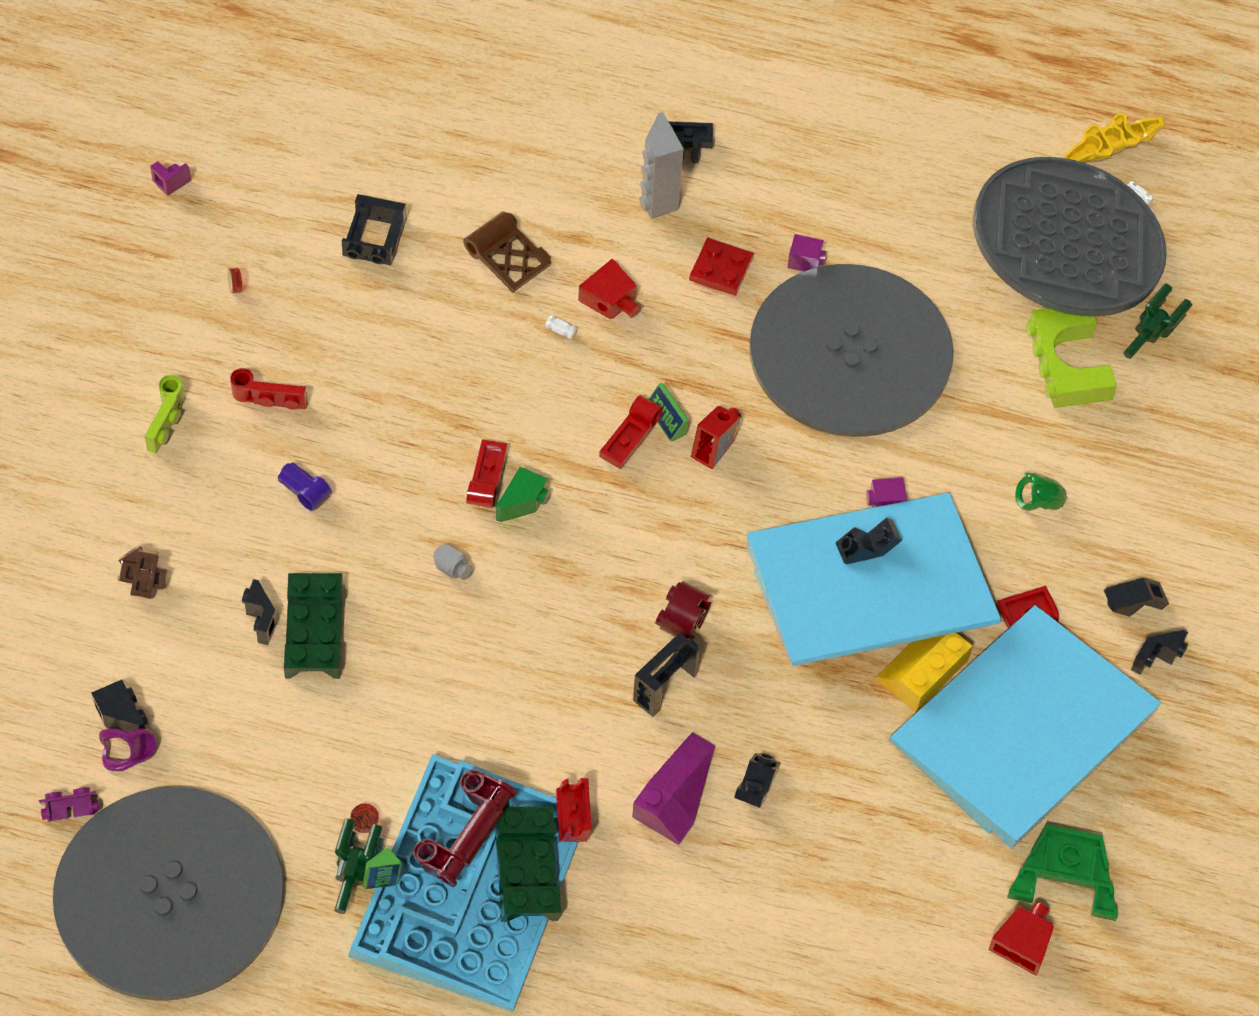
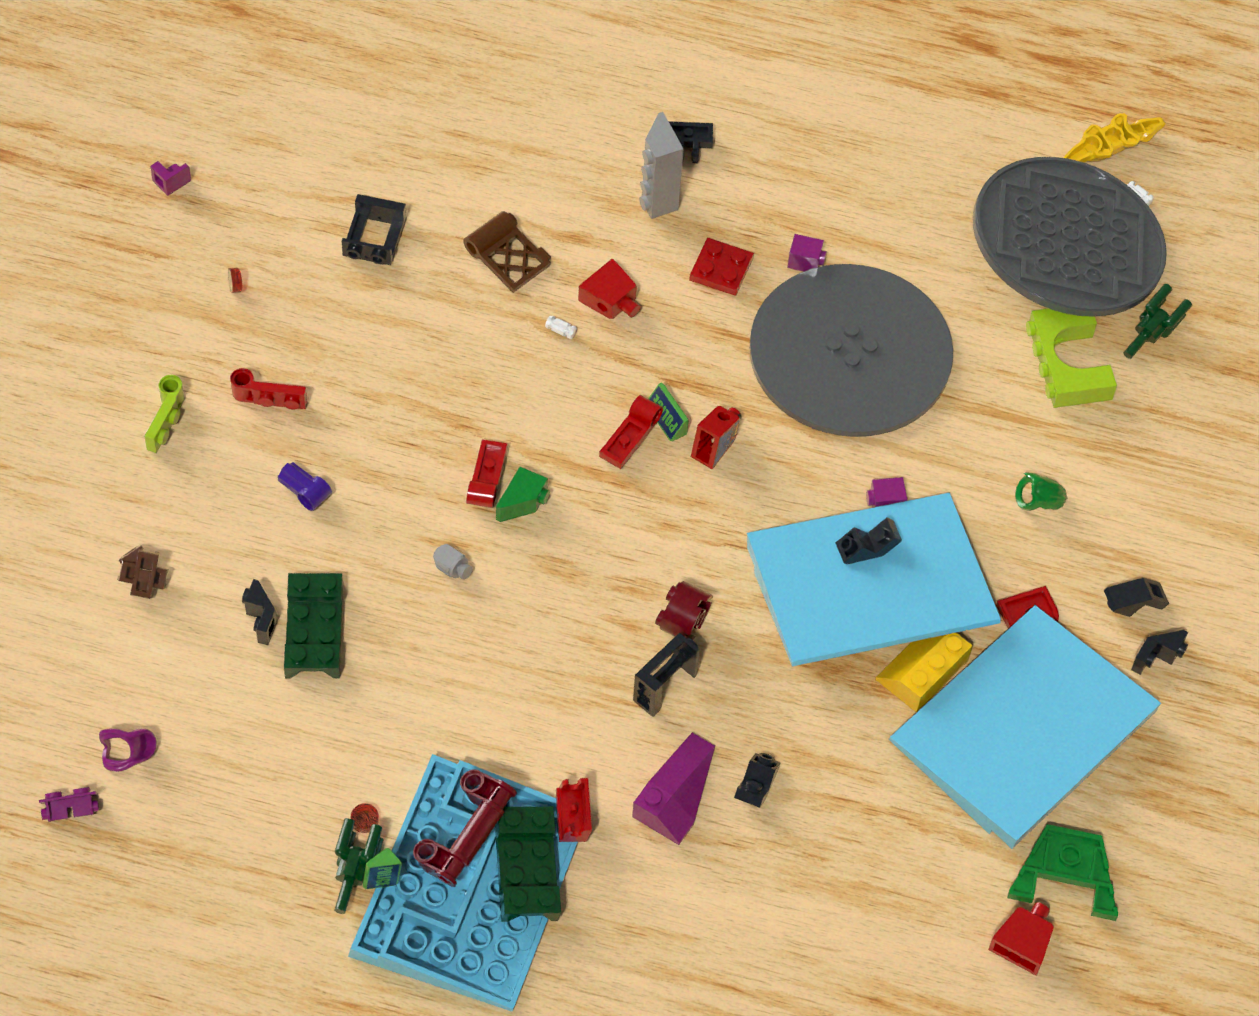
dark grey plate [53,787,283,1001] -> none
black slope [91,679,149,732] -> none

